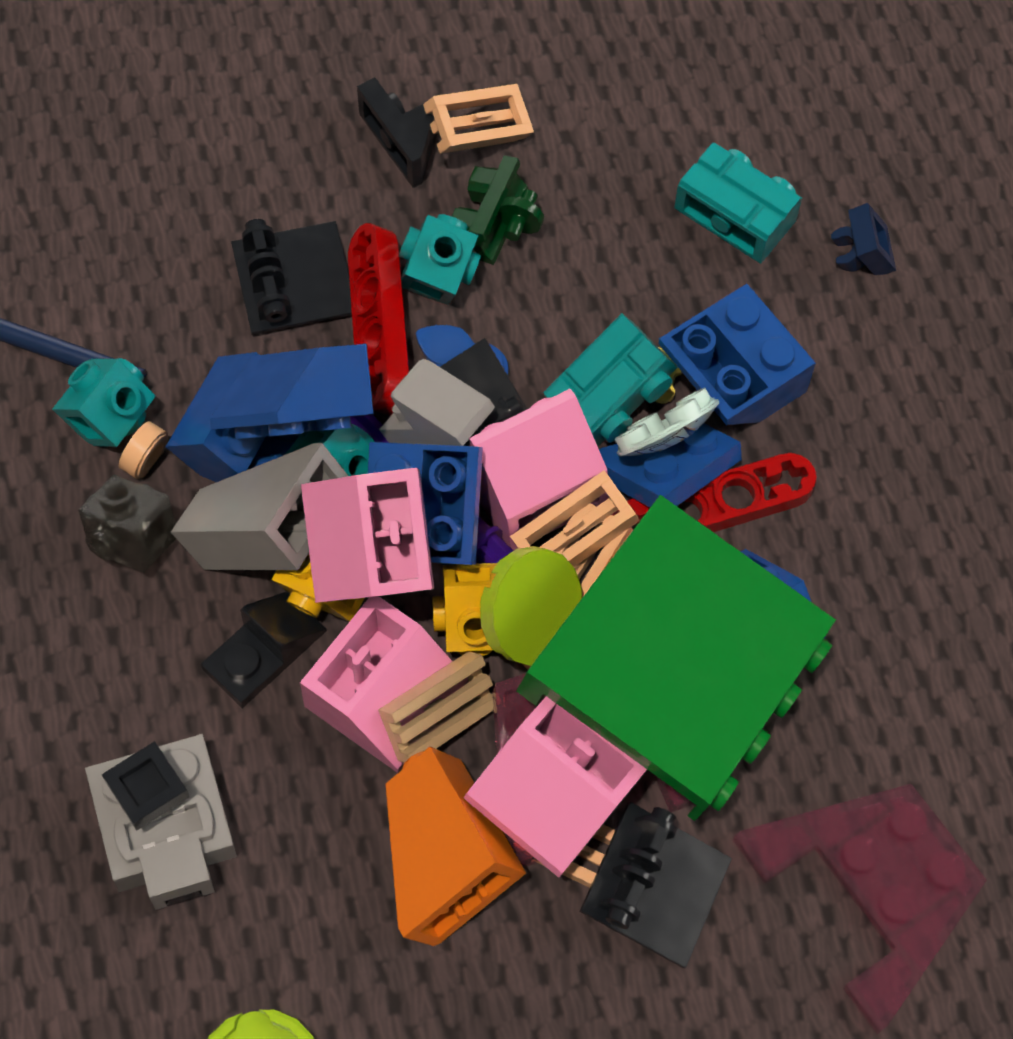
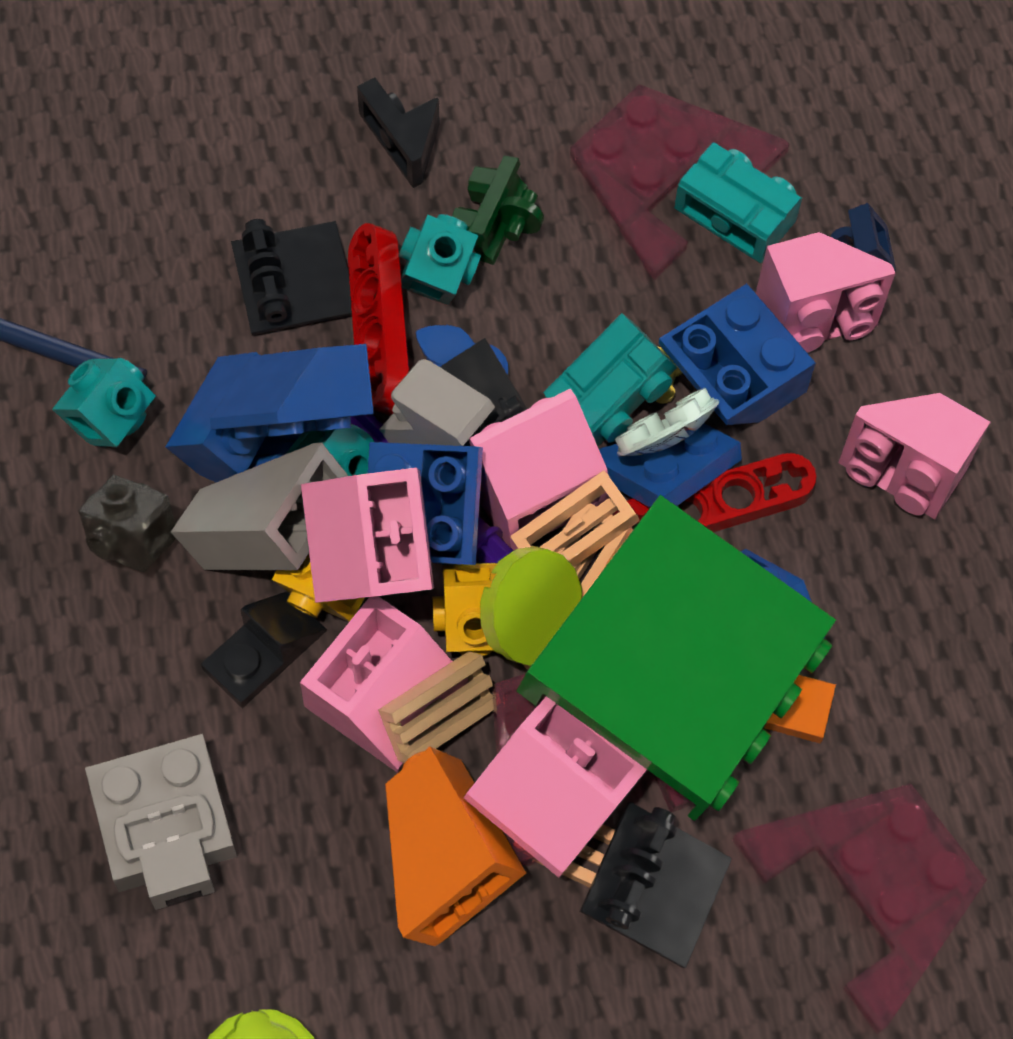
black plate [101,741,189,831] -> none
light nougat tile [119,421,168,479] -> none
light nougat tile [423,84,534,154] -> none
none -> clear pink wing [570,84,790,280]
none -> bright pink slope [756,232,896,353]
none -> orange tile [764,675,836,744]
none -> bright pink slope [838,393,990,520]

